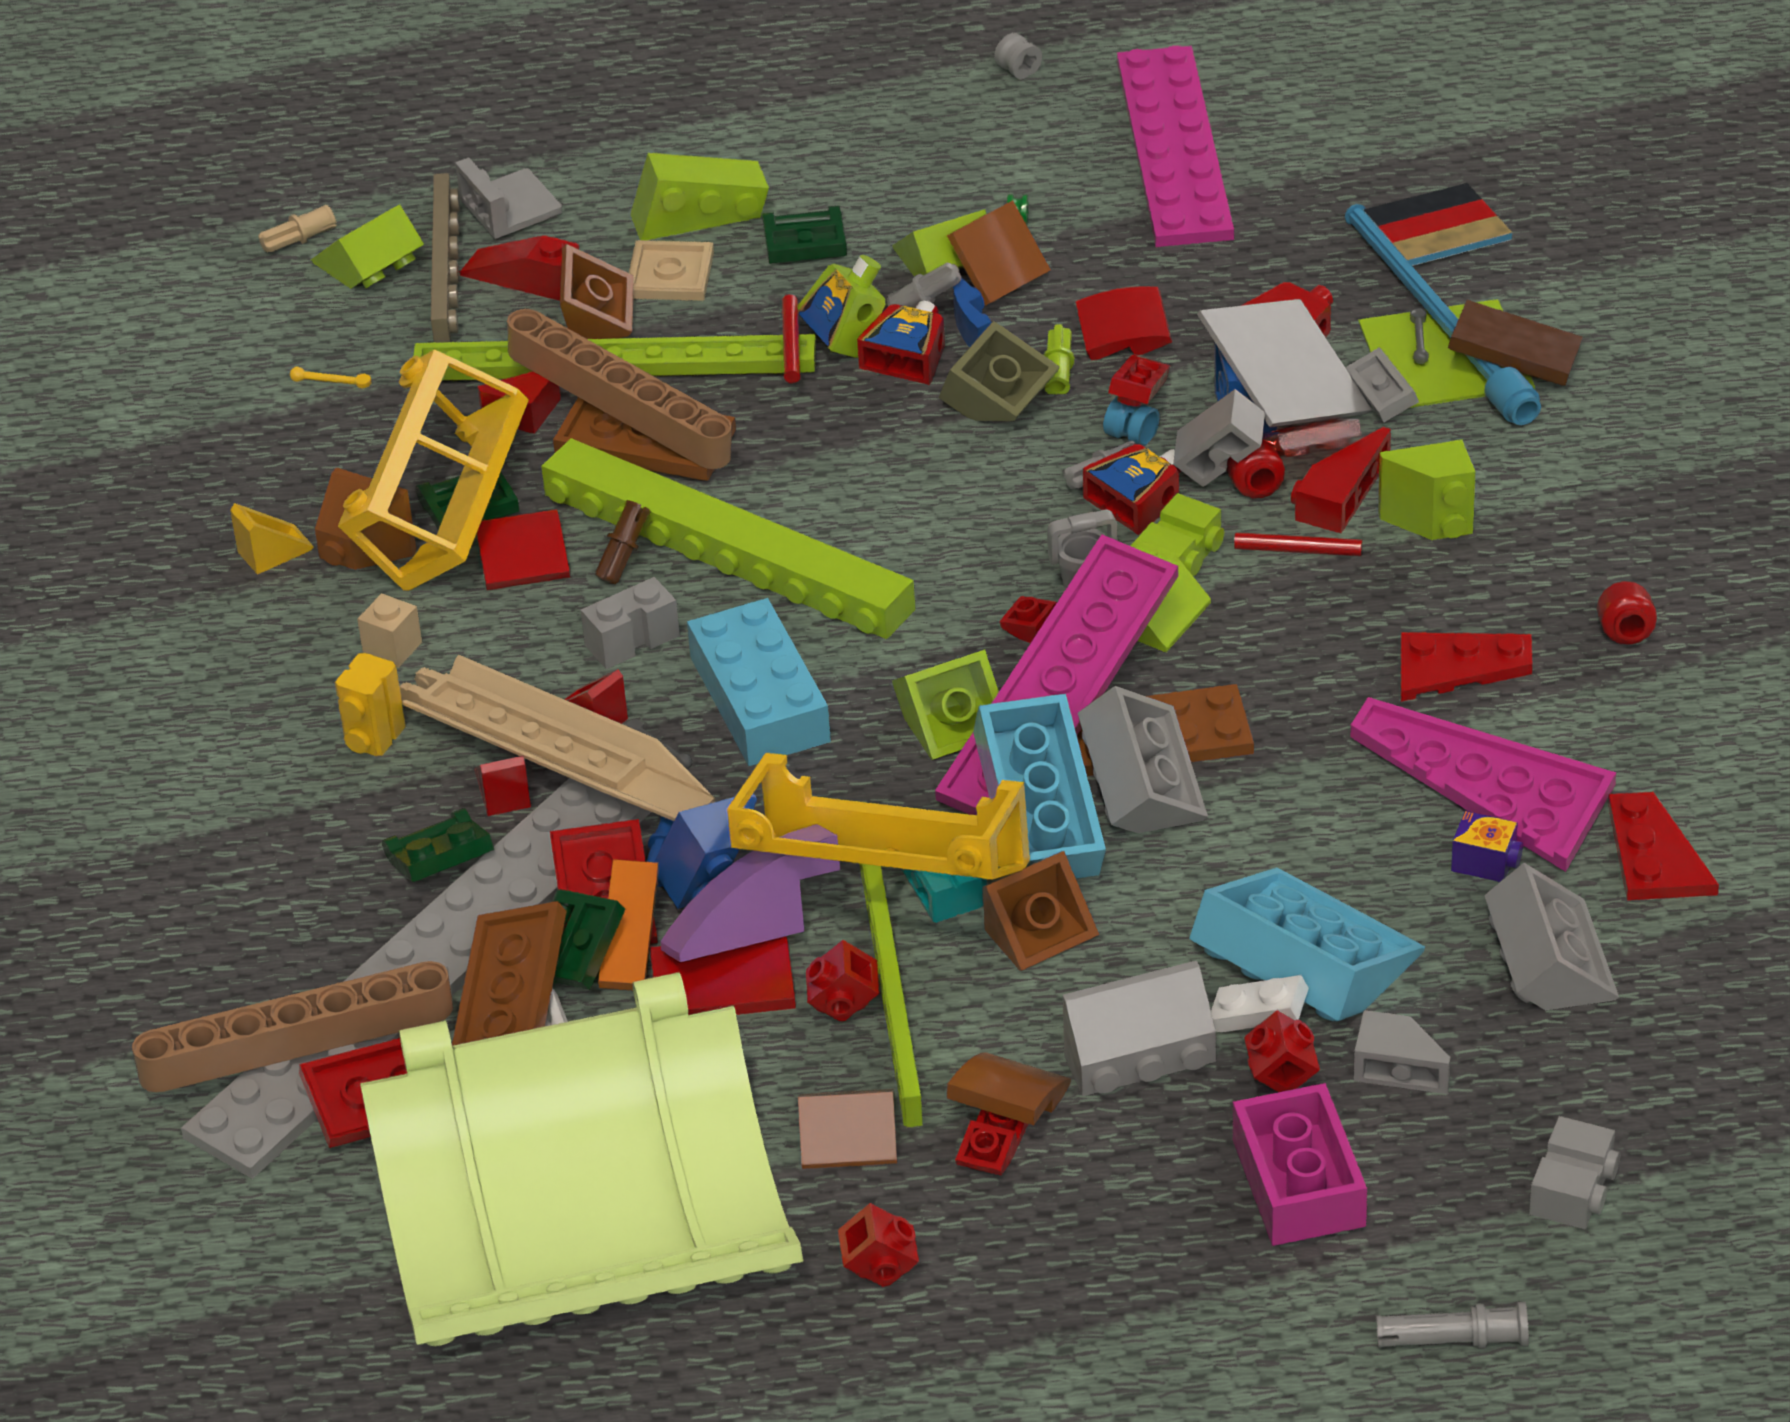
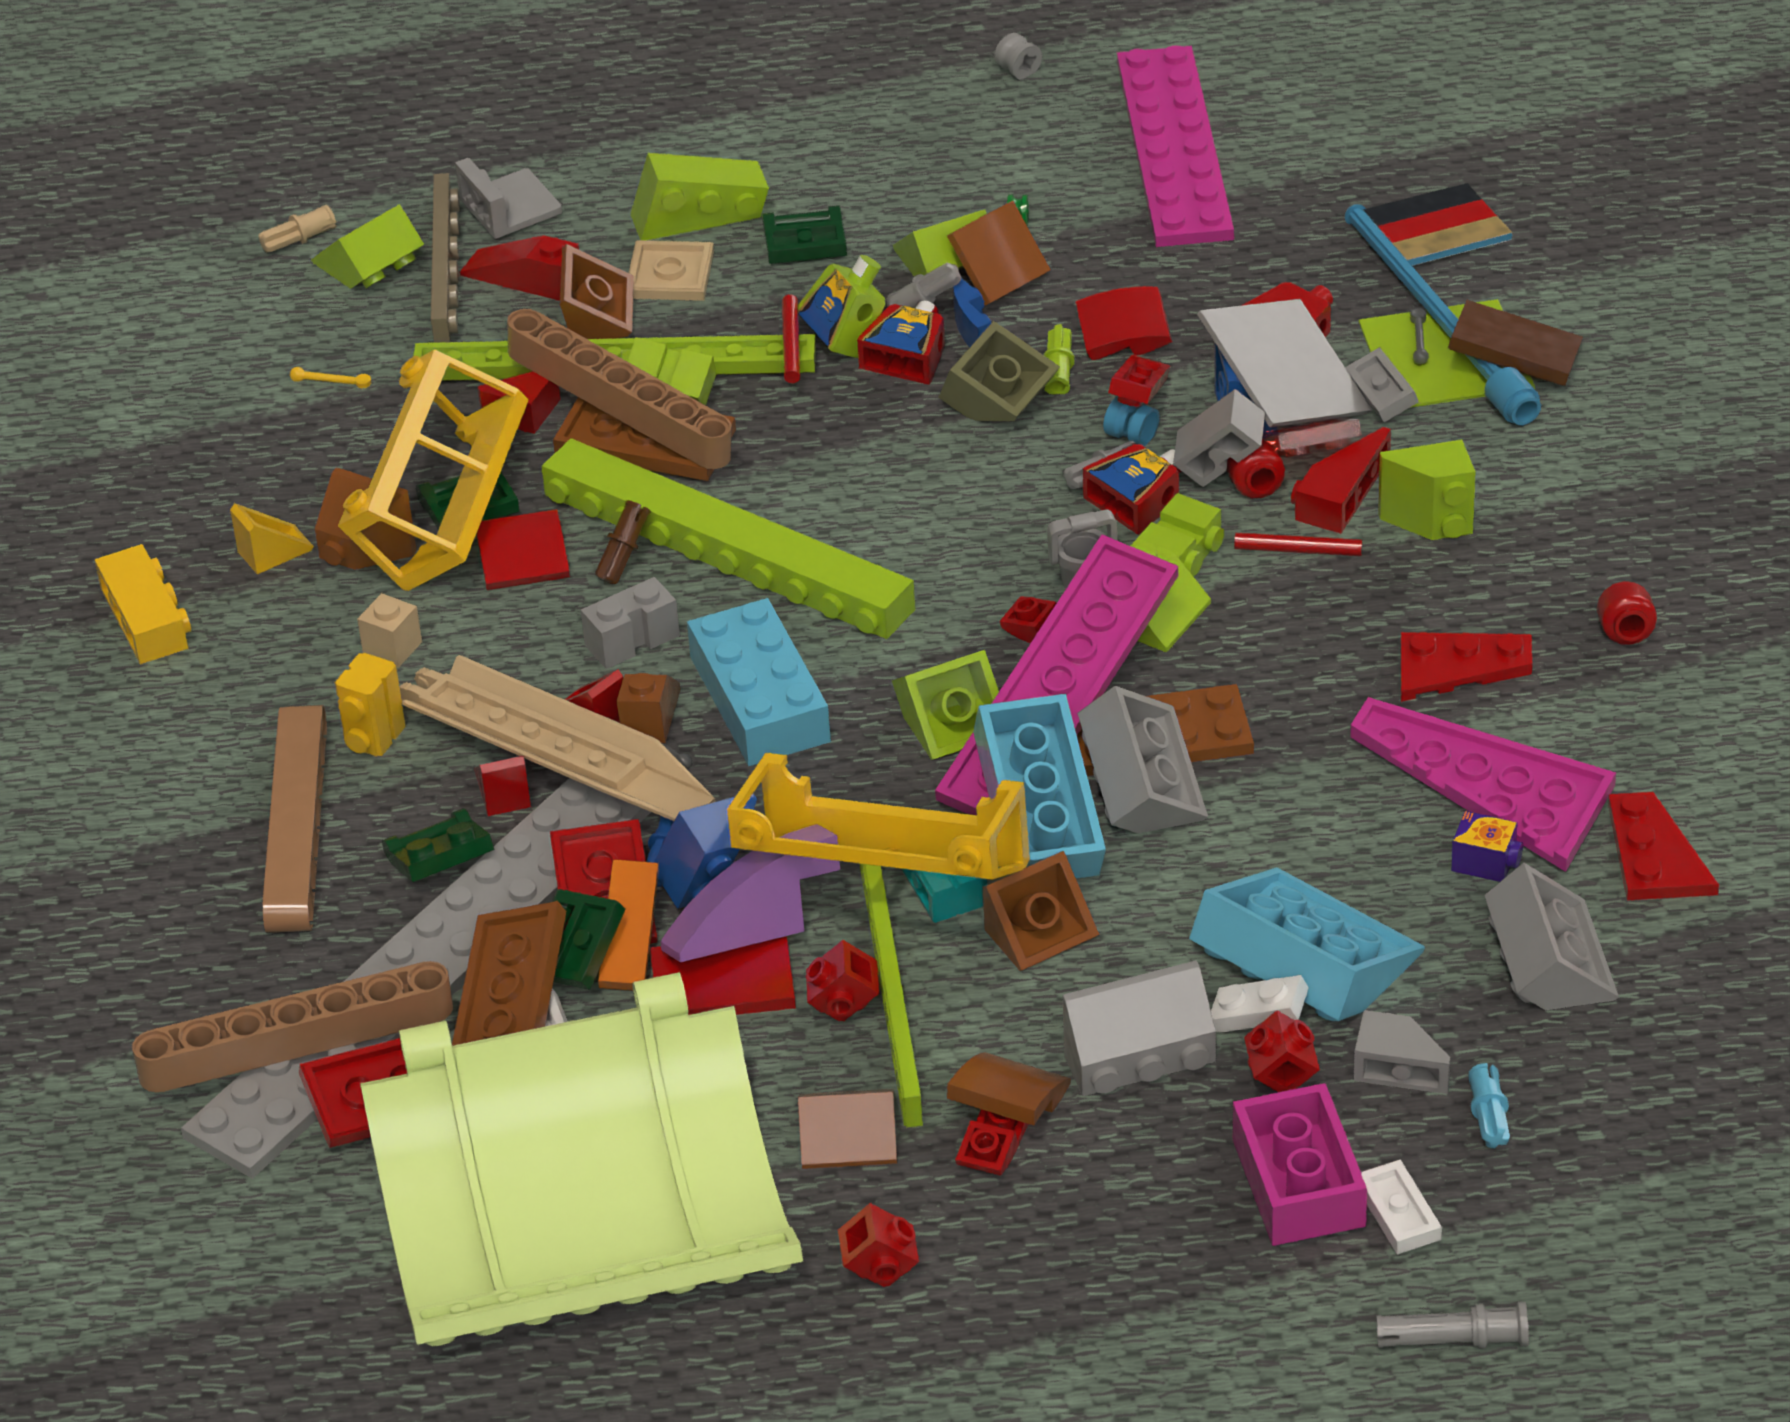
light grey brick [1529,1116,1621,1229] -> none
none -> yellow brick [94,544,191,664]
none -> medium nougat beam [263,705,327,933]
none -> dark orange slope [617,673,681,743]
none -> lime brick [627,337,716,406]
none -> white plate [1361,1160,1442,1254]
none -> medium azure axle [1468,1063,1510,1148]

